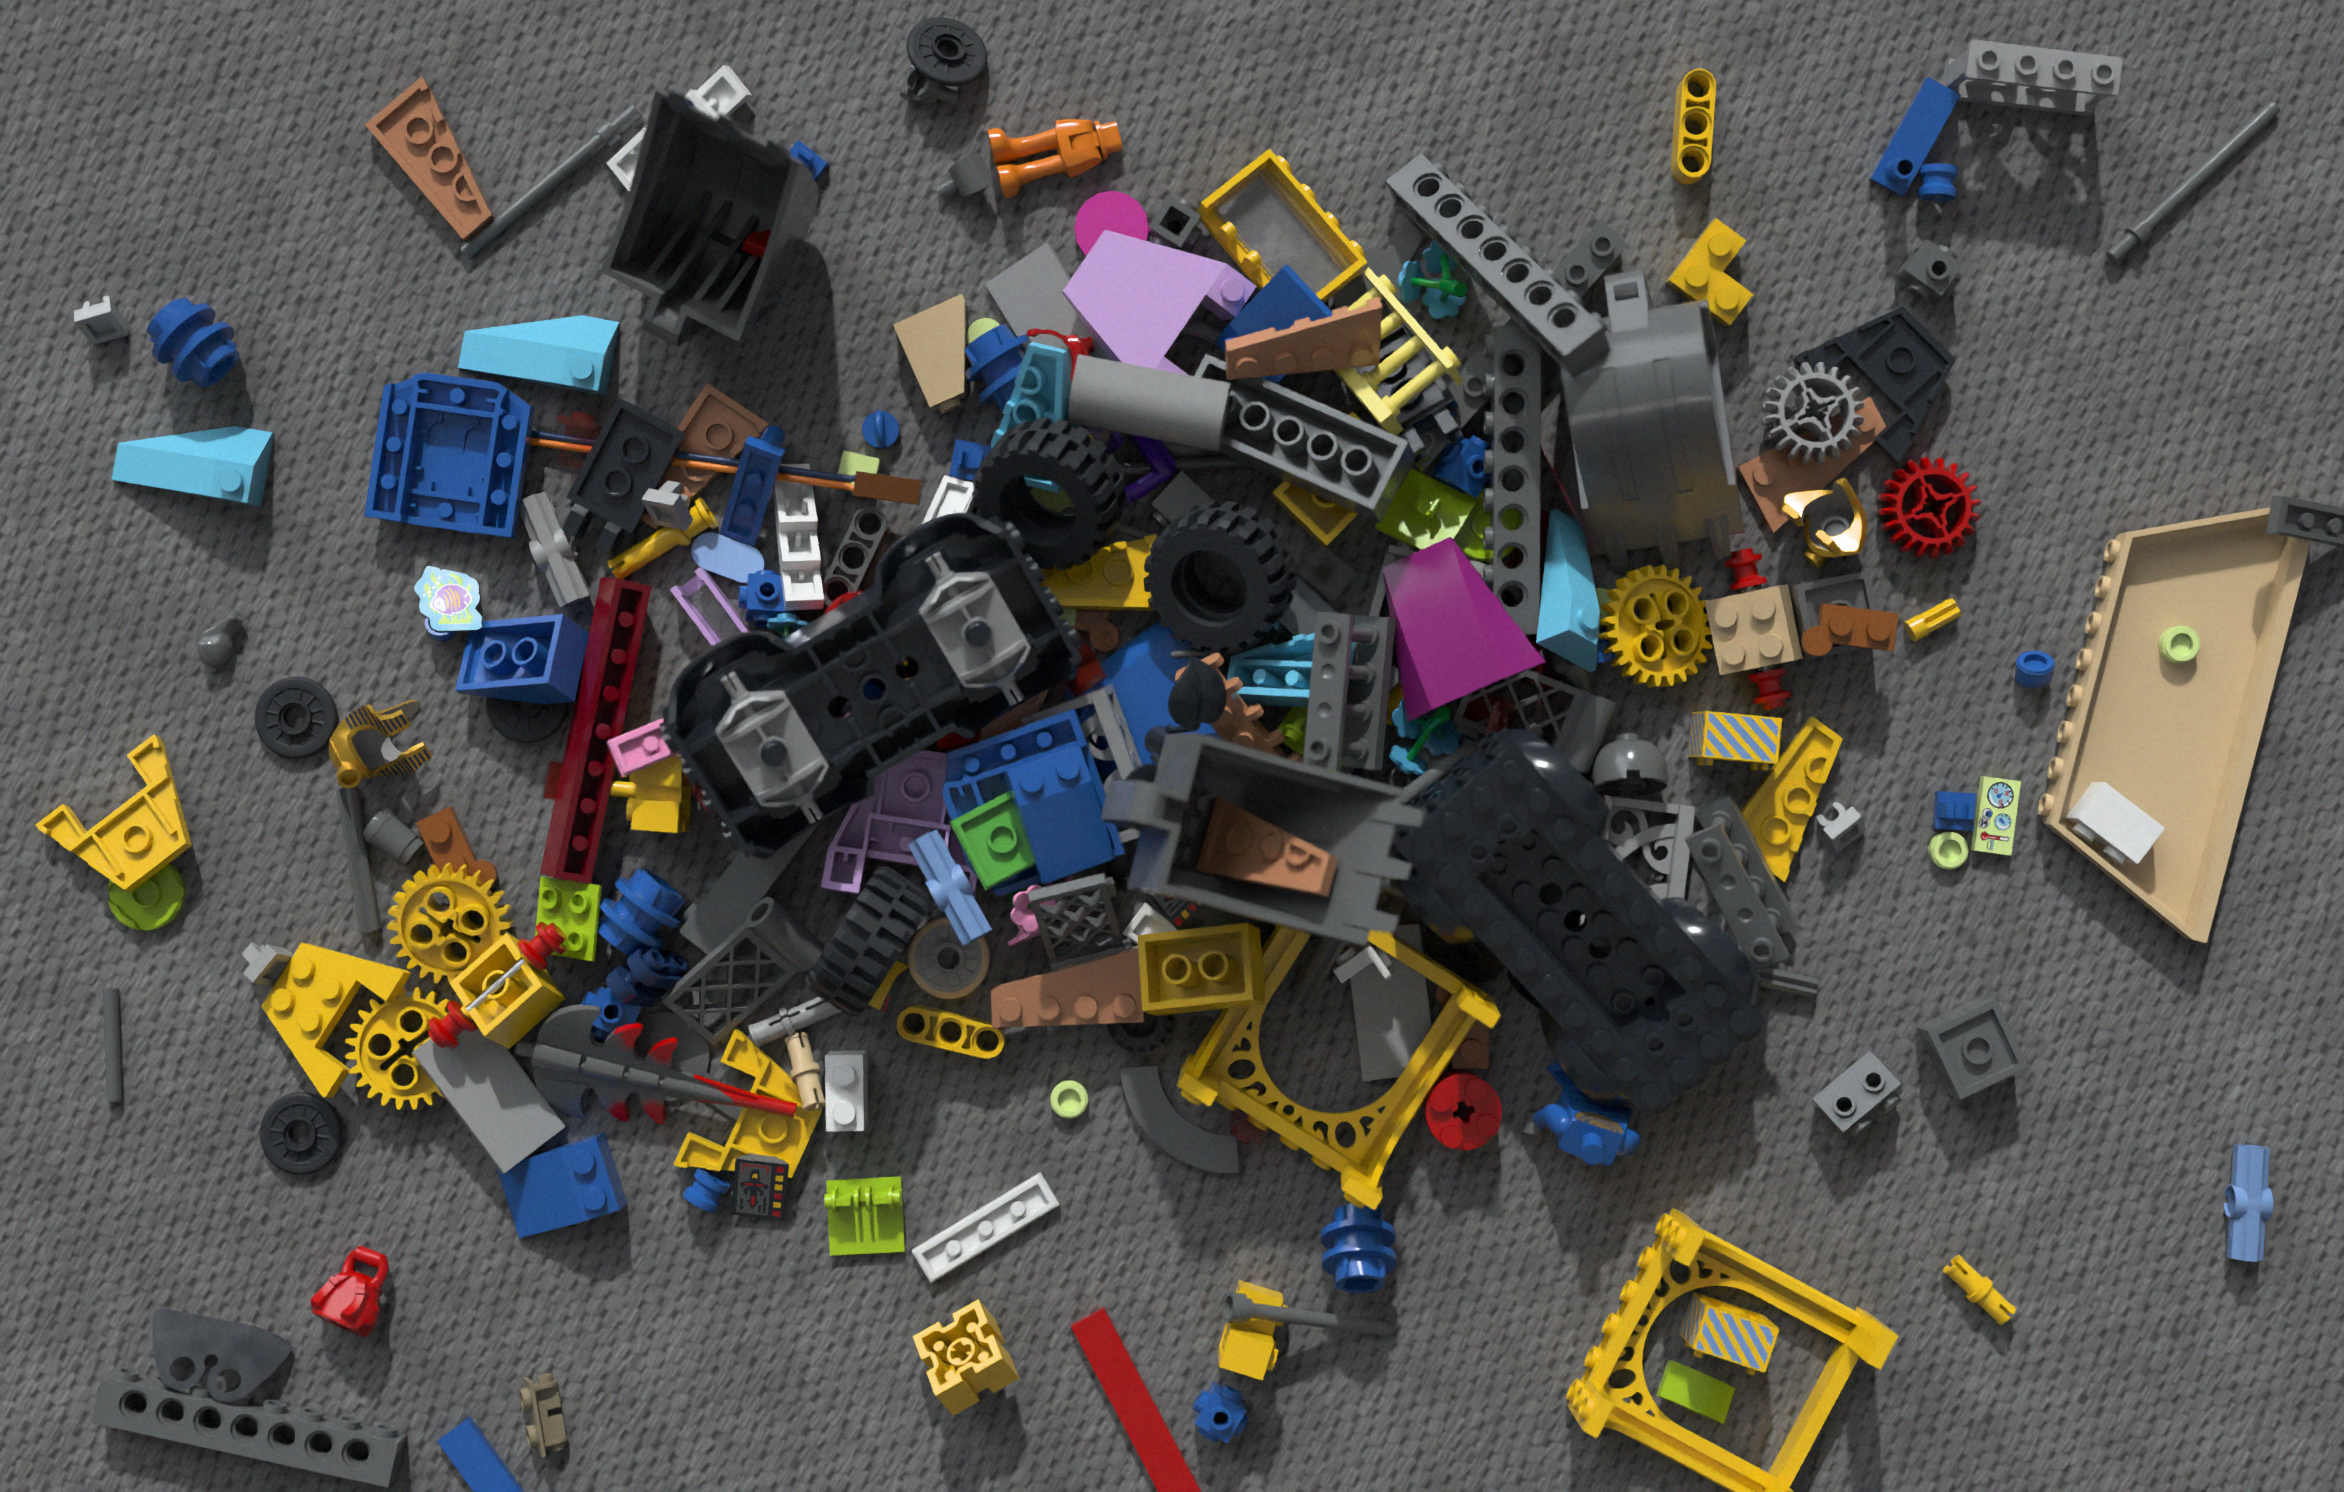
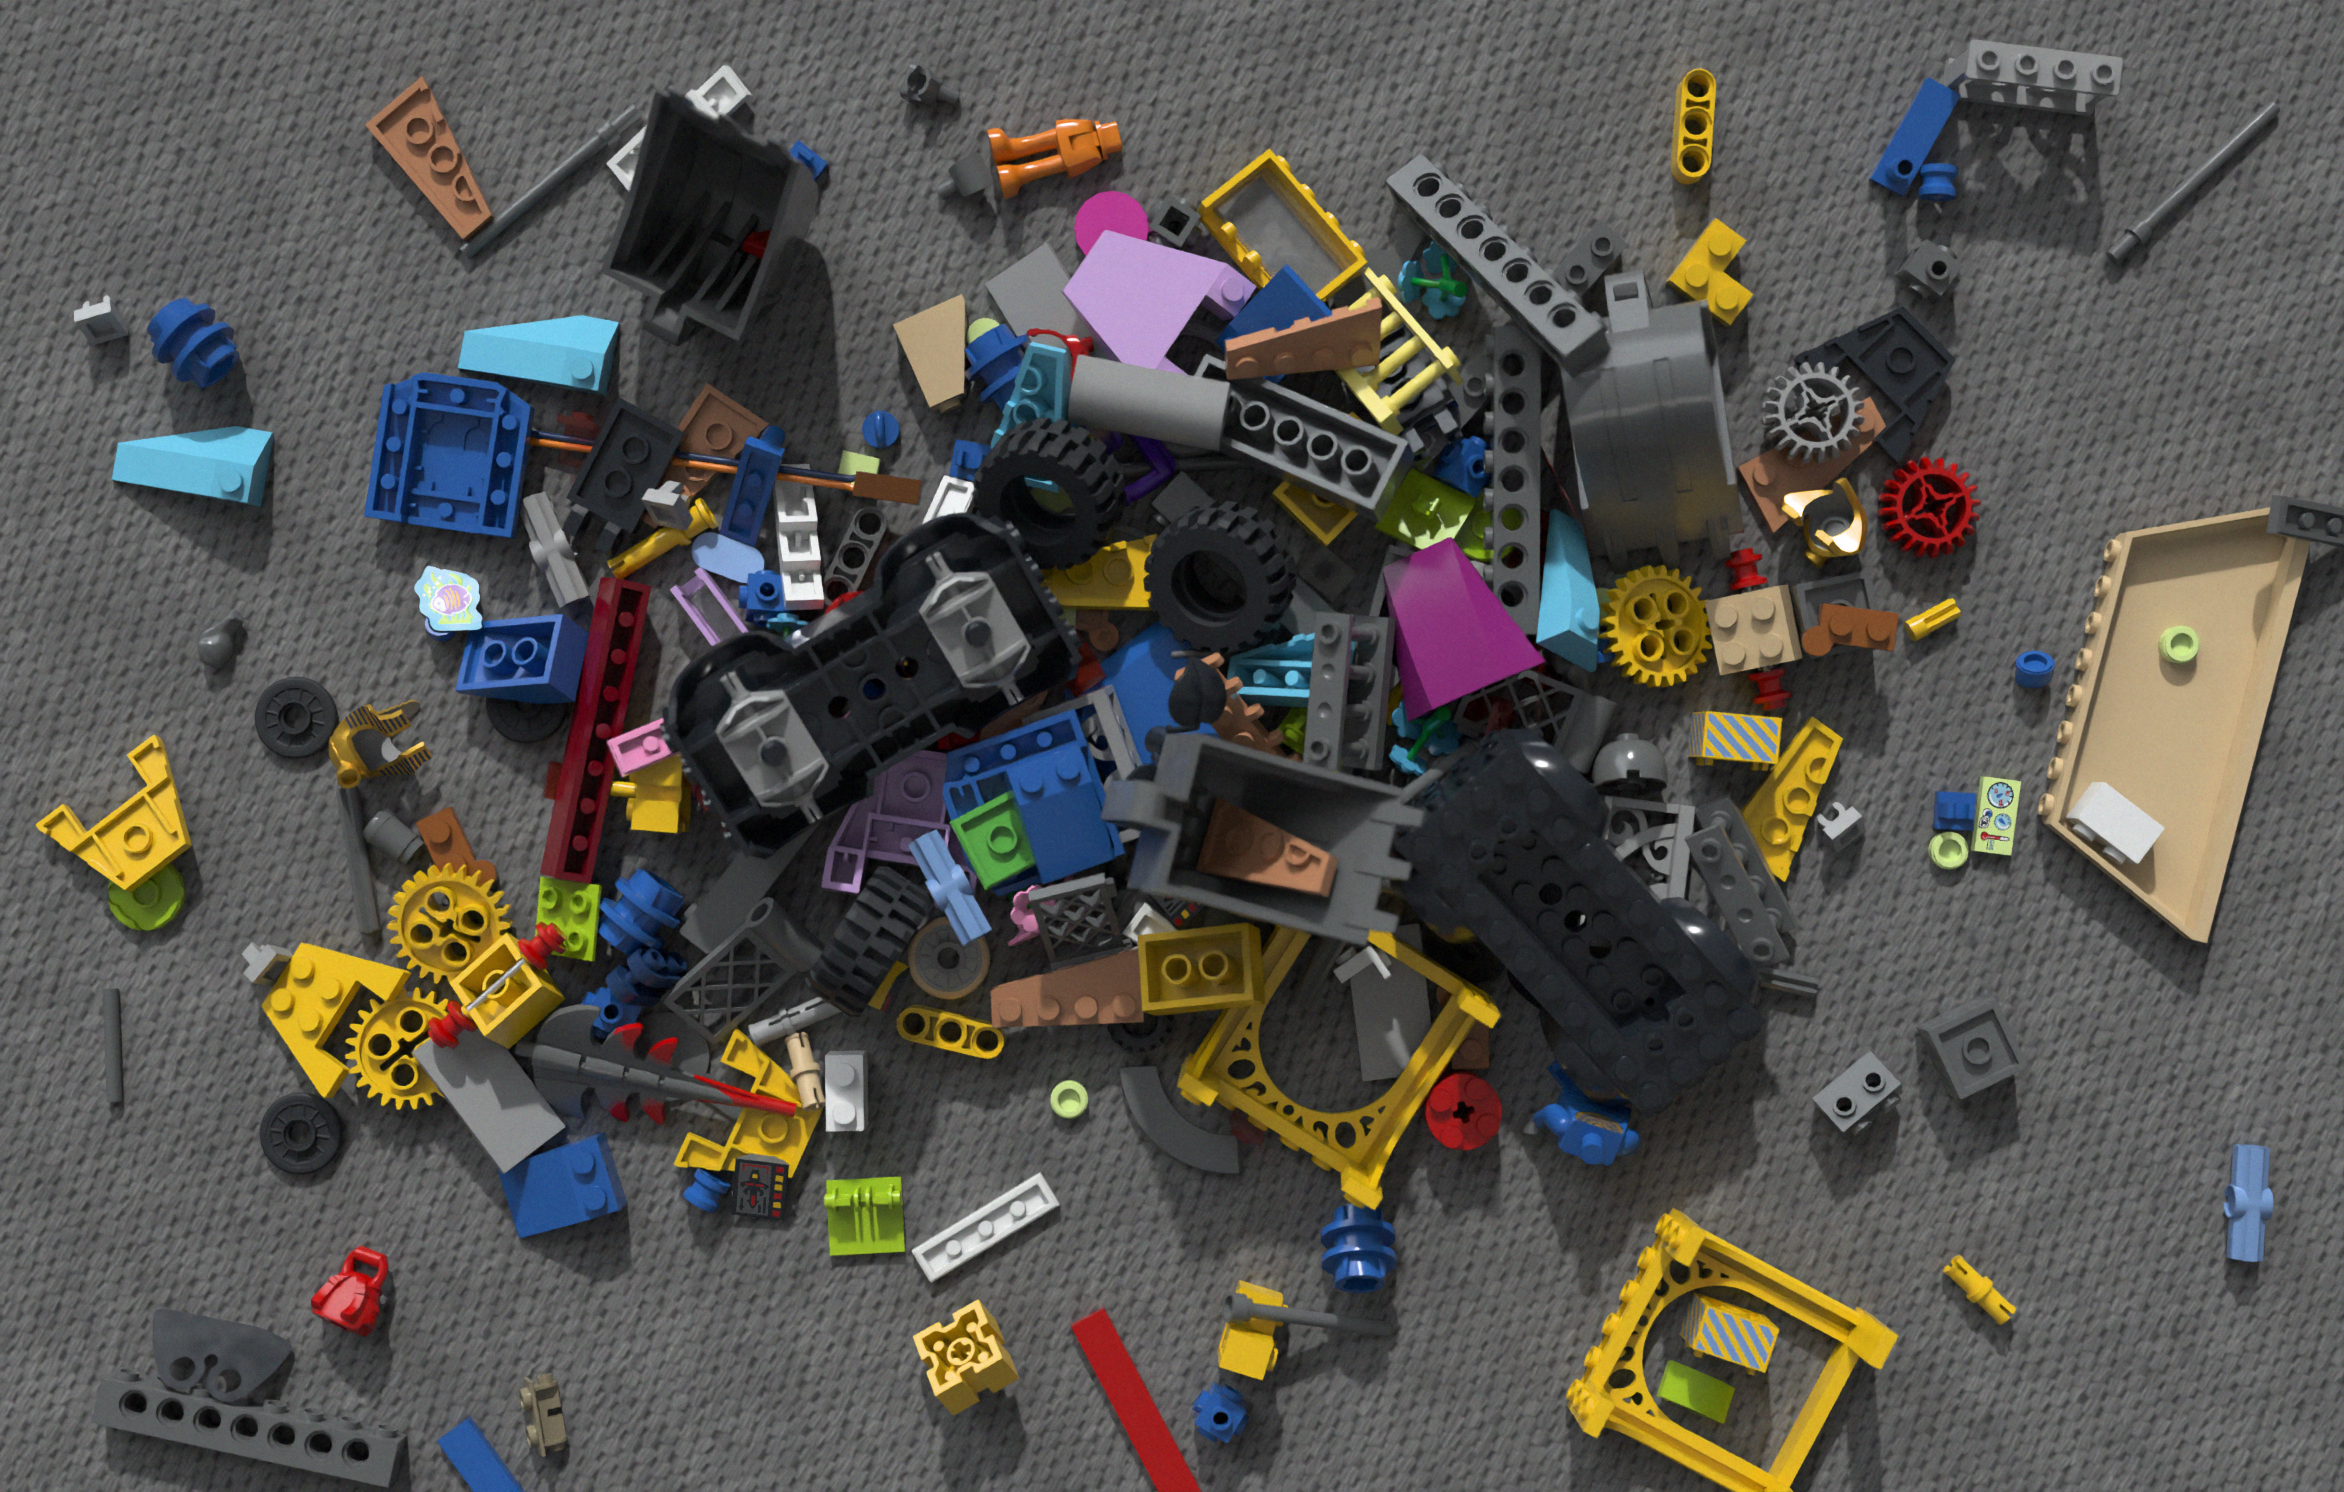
black wheel [906,17,988,87] -> none

